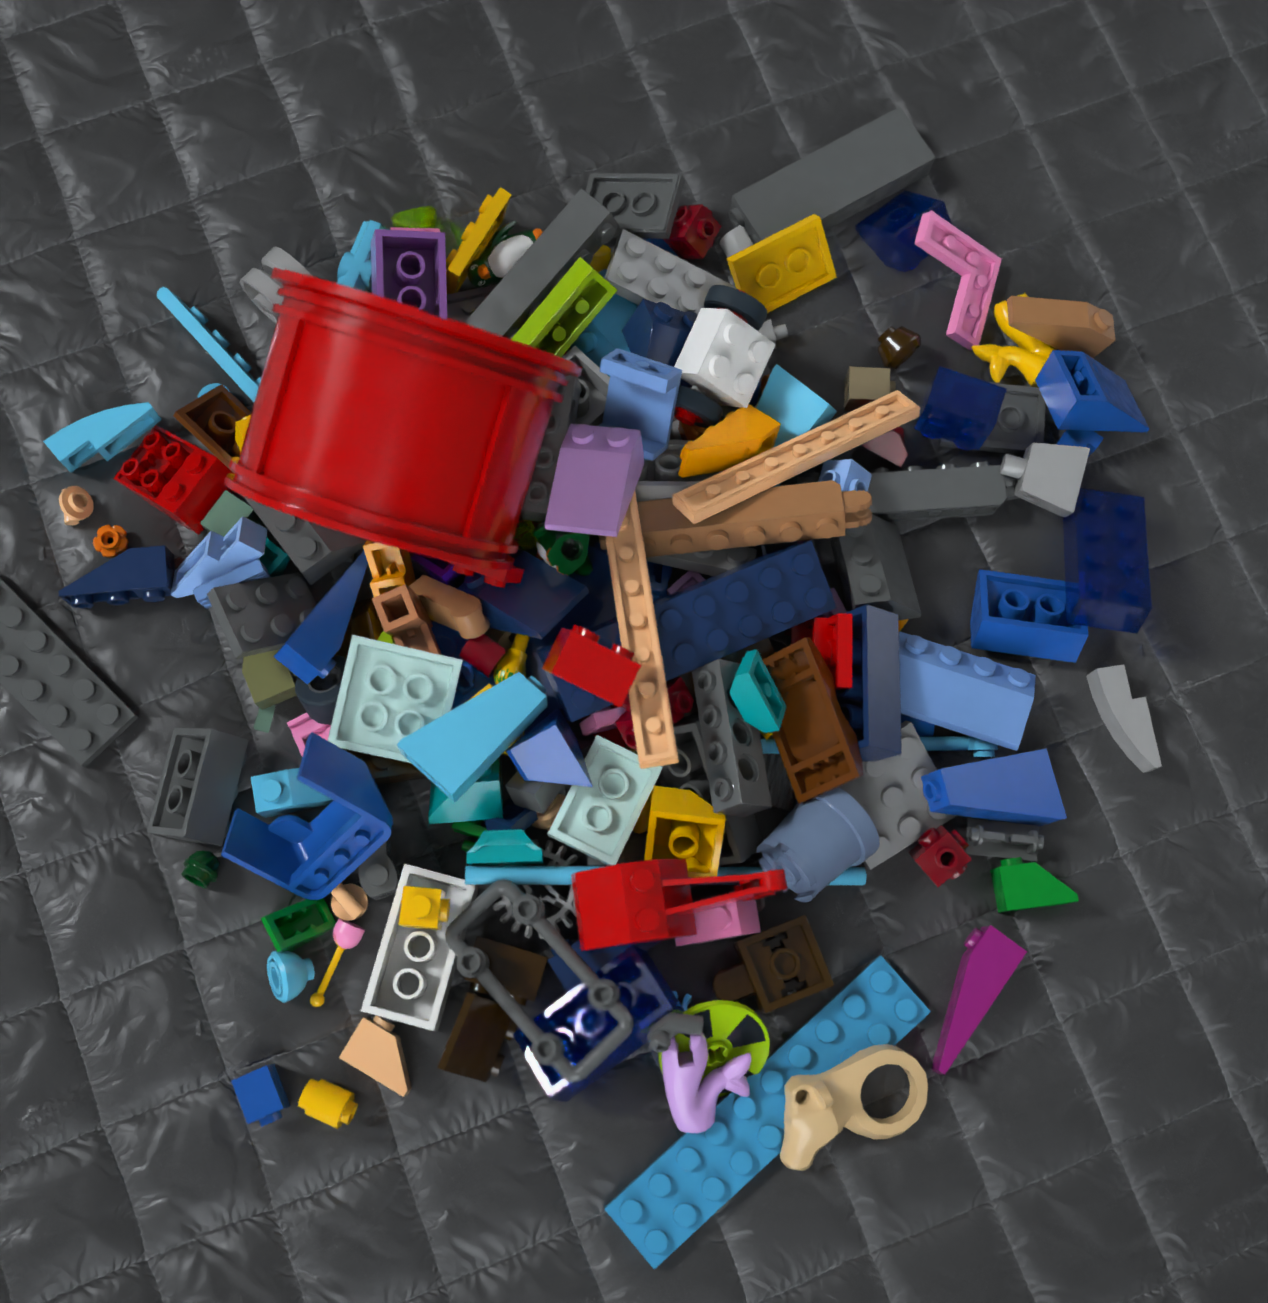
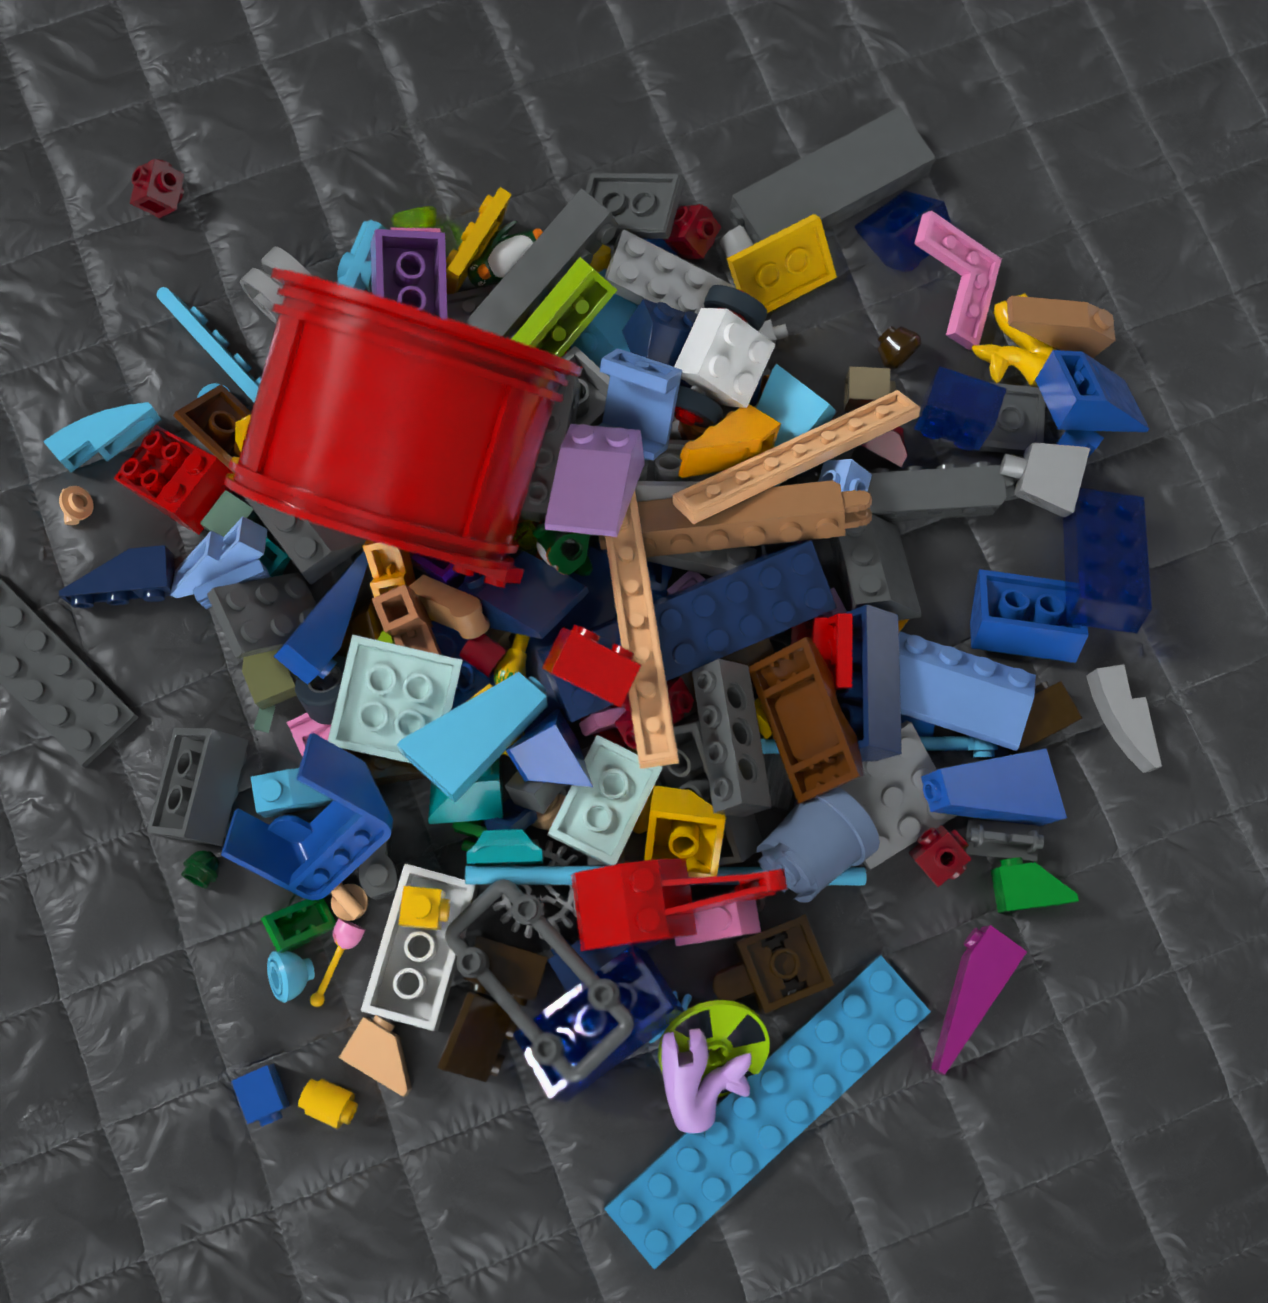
orange plate [93,525,128,558] -> none
dark grey arm [647,1013,703,1053] -> none
teal slope [729,650,787,733] -> none
tan animal [780,1044,928,1171] -> none
none -> dark red brick [130,159,184,218]
none -> dark brown slope [1008,681,1082,755]

